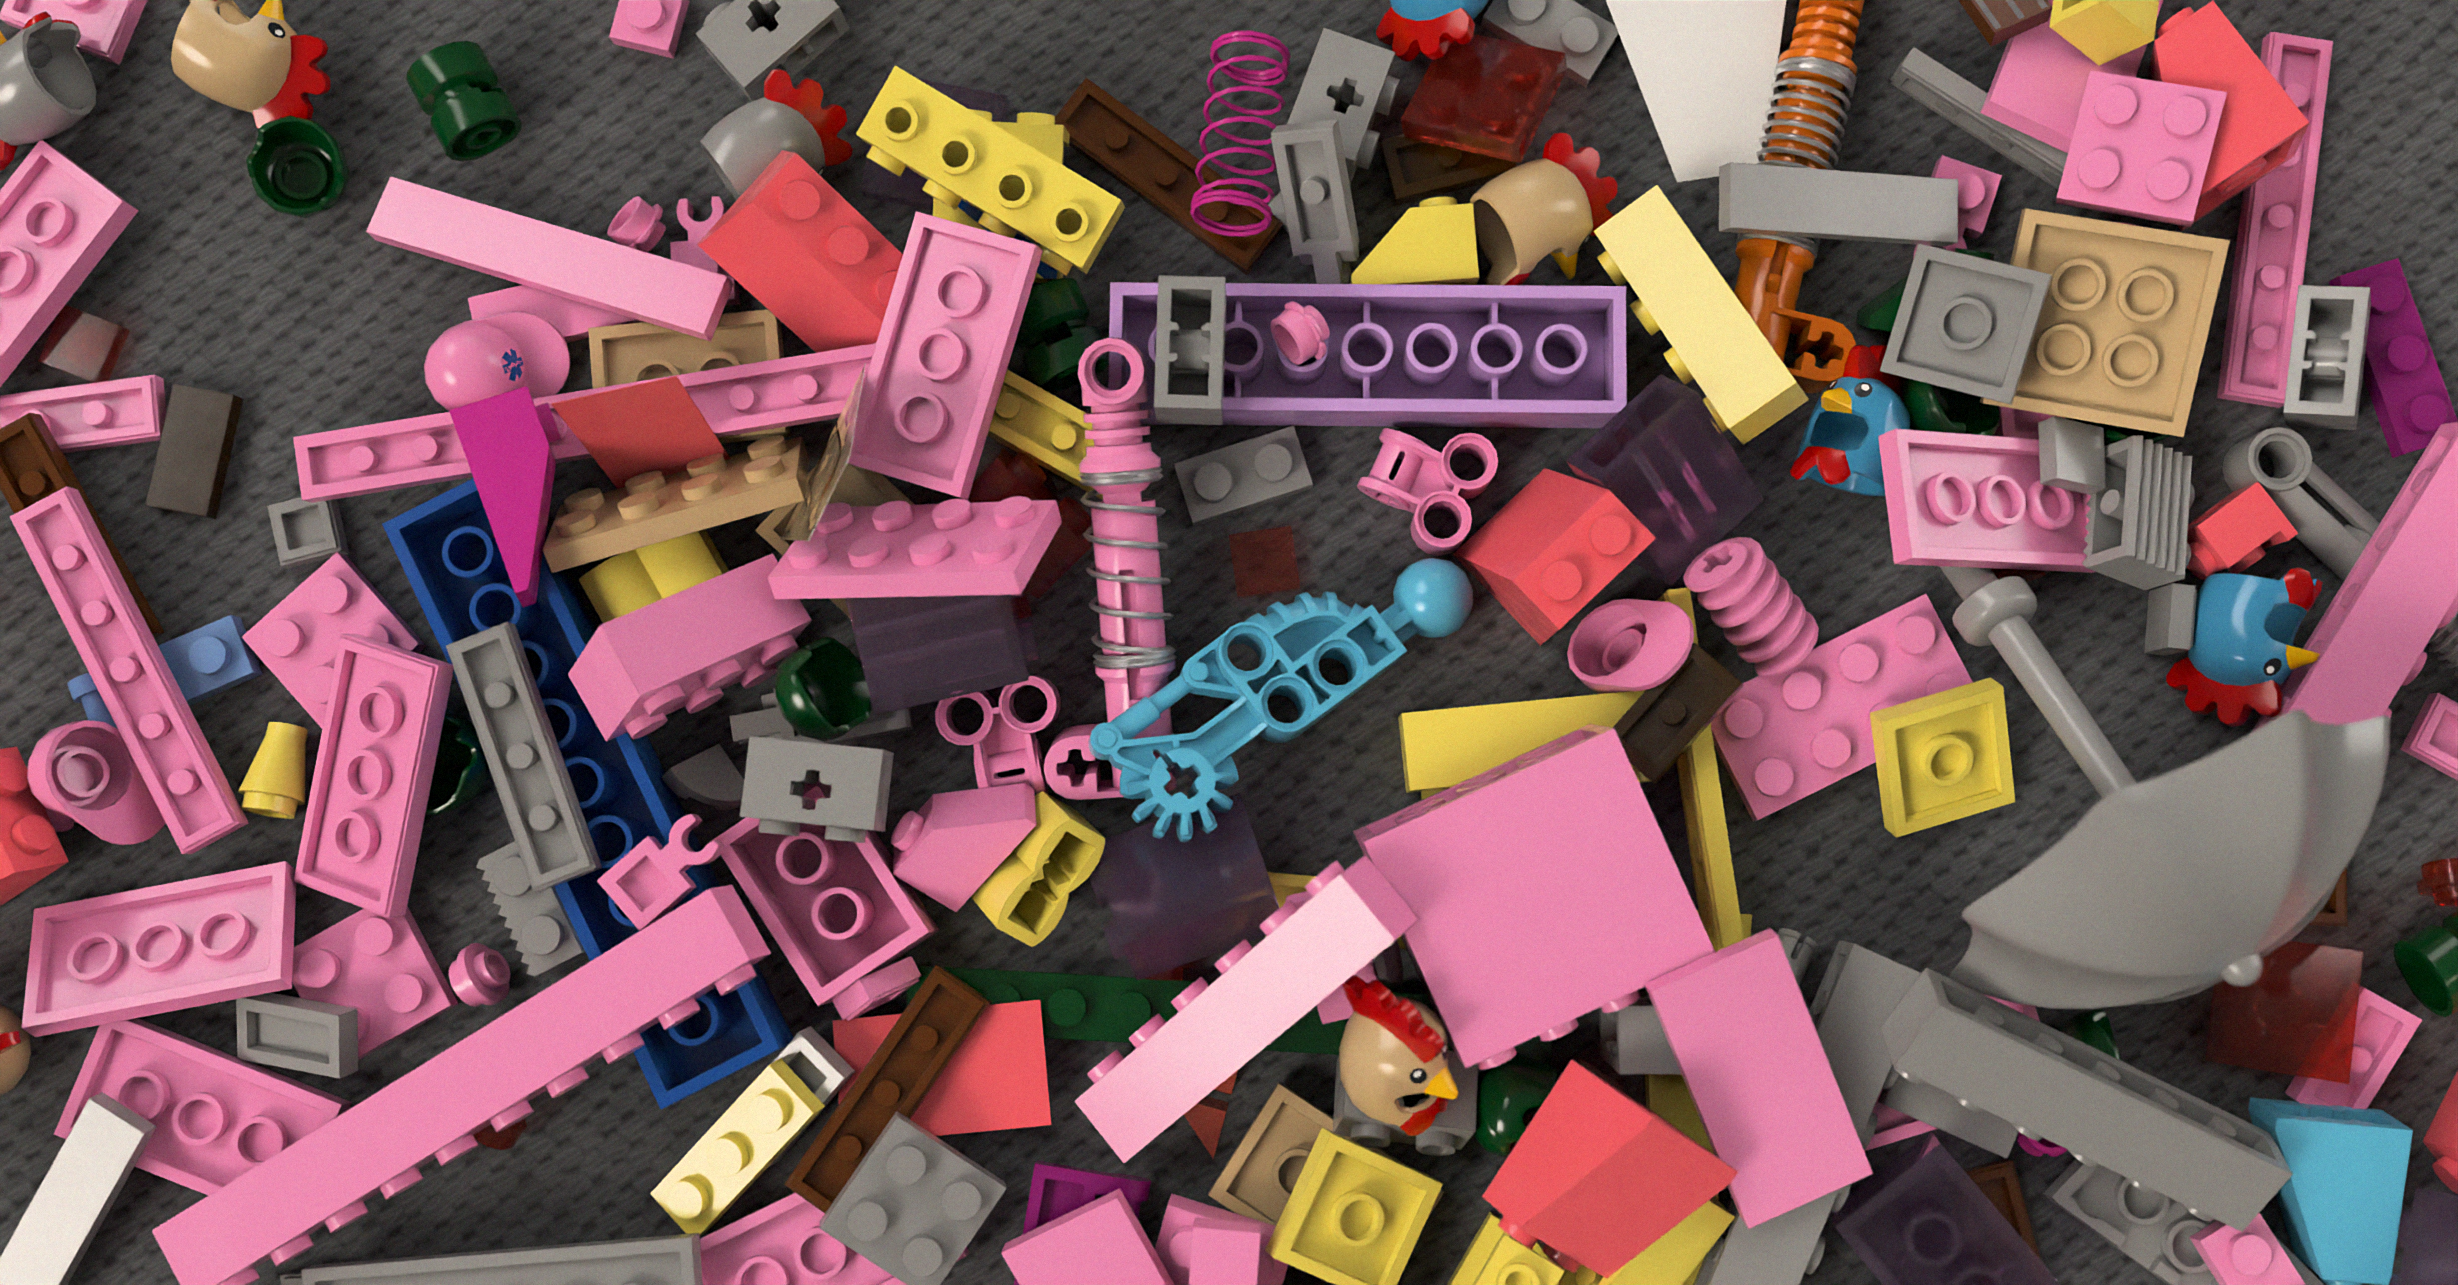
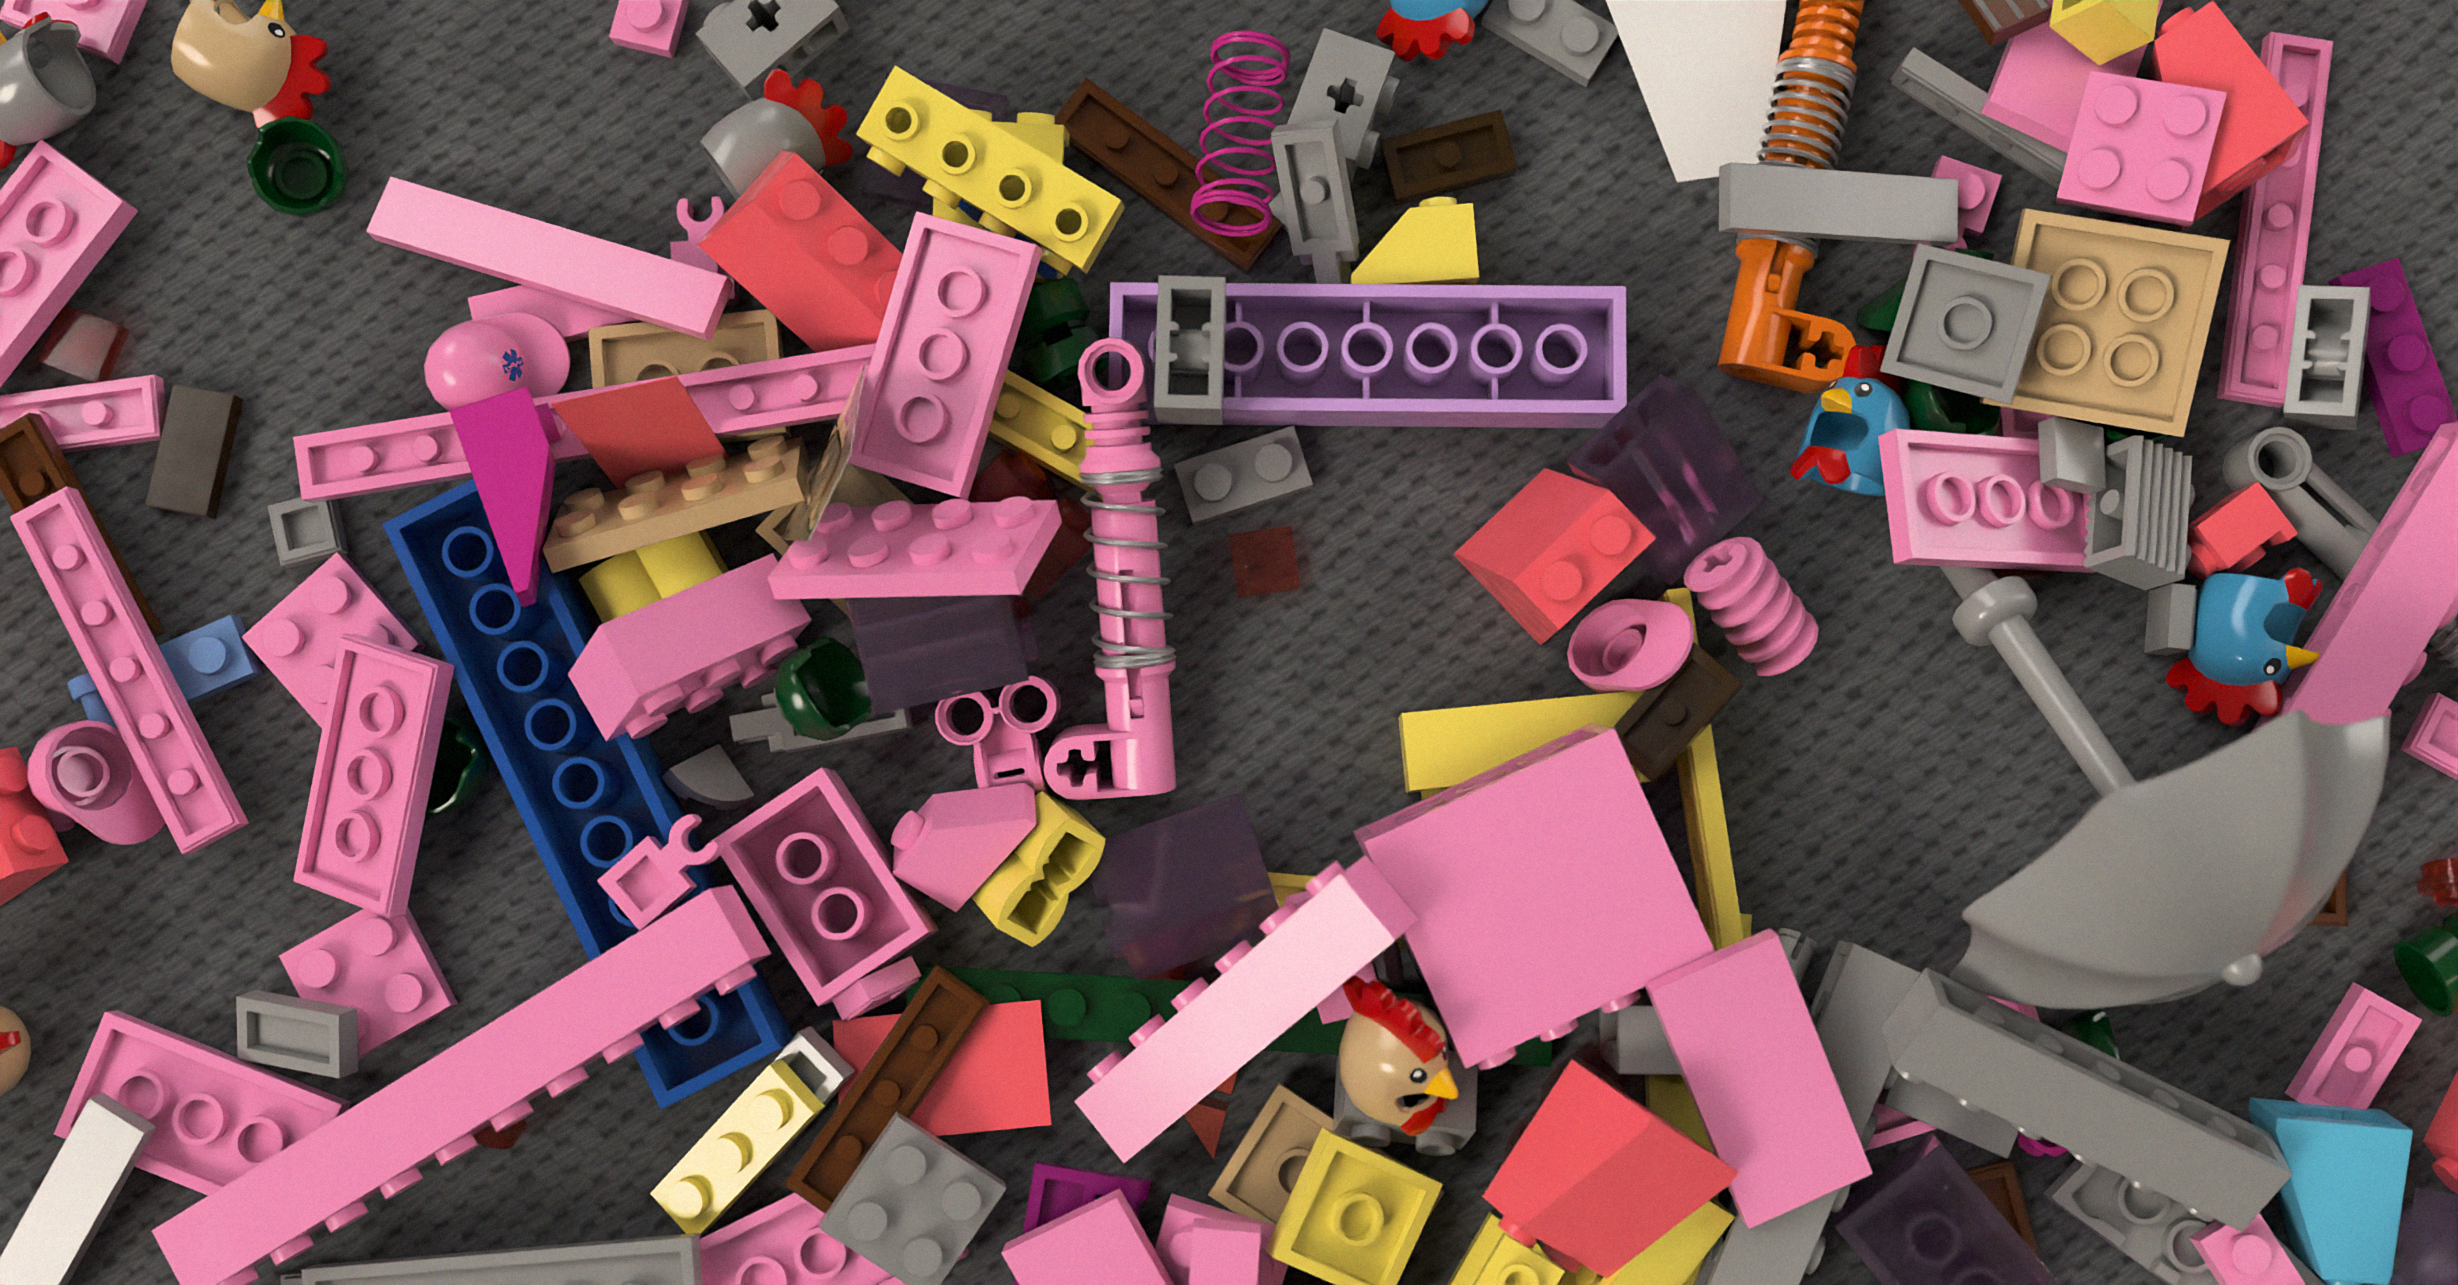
bright pink plate [21,861,297,1037] -> none
light yellow cone [238,722,309,819] -> none
dark green wheel [407,41,522,161] -> none
light grey tile [446,622,602,892] -> none
bright pink plate [449,943,511,1007] -> none
light grey brick [476,841,588,977] -> none
bright pink plate [607,196,666,252] -> none
light grey brick [740,736,894,843] -> none
medium azure arm [1088,558,1473,842] -> none
bright pink plate [1270,301,1330,365] -> none
bright pink piece [1357,428,1498,556] -> none
clear red plate [1401,34,1567,163] -> none
tan piece [1470,132,1618,285] -> none
dark green hair [1474,1056,1558,1157] -> none
light yellow brick [1594,185,1809,445] -> none
bright pink plate [1711,594,1973,821] -> none
light yellow plate [1870,677,2015,838] -> none
clear red plate [2205,941,2364,1084] -> none

